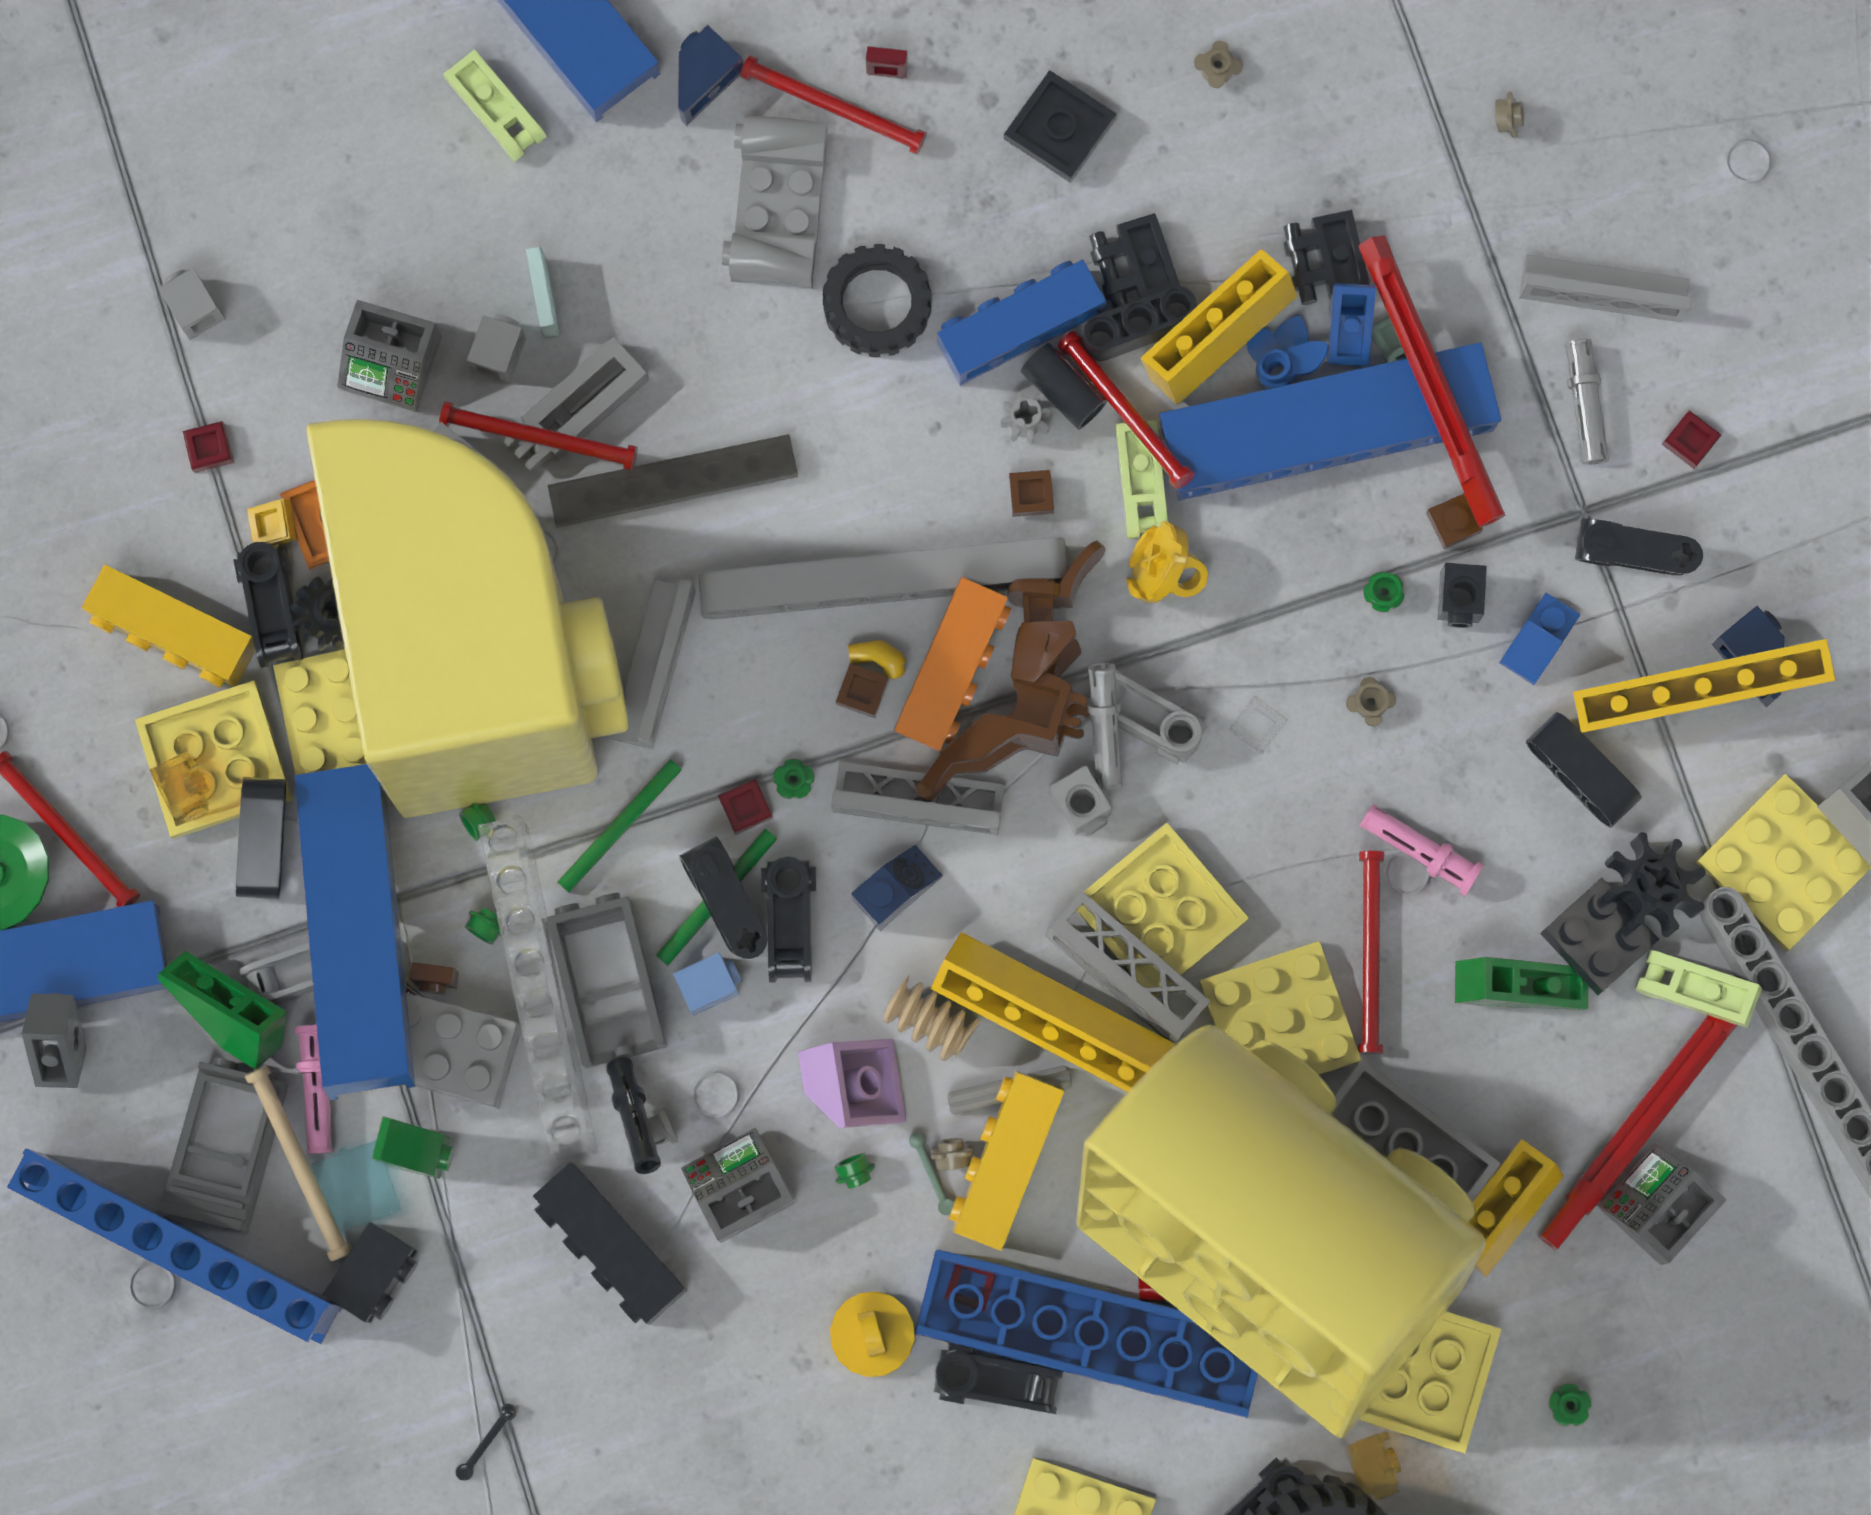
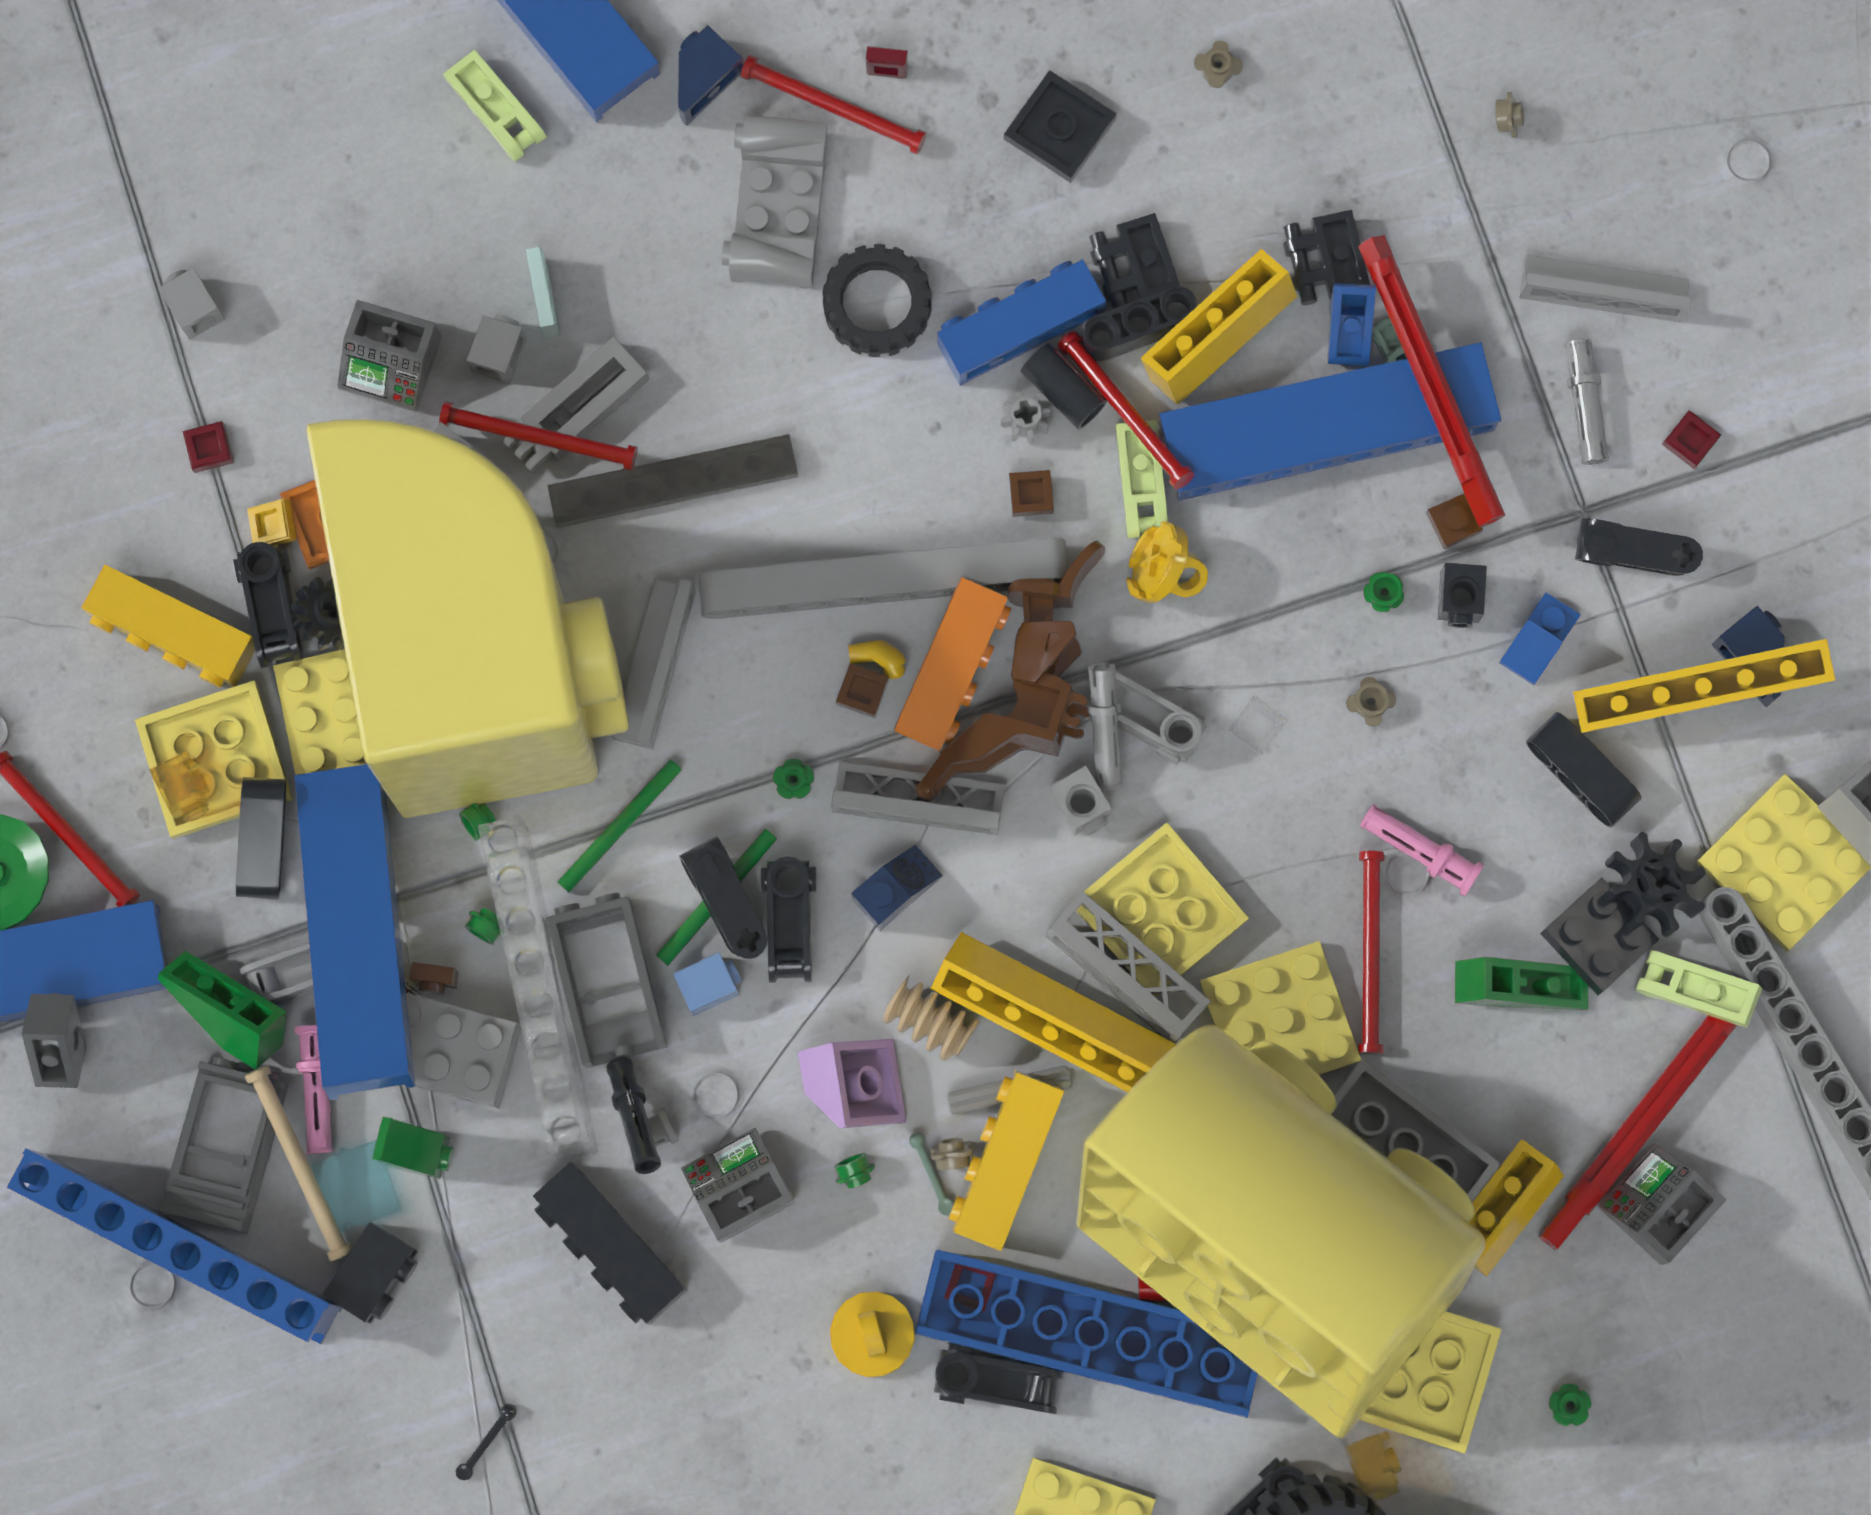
dark red tile [718,779,773,835] -> none
blue plate [1247,315,1329,389] -> none

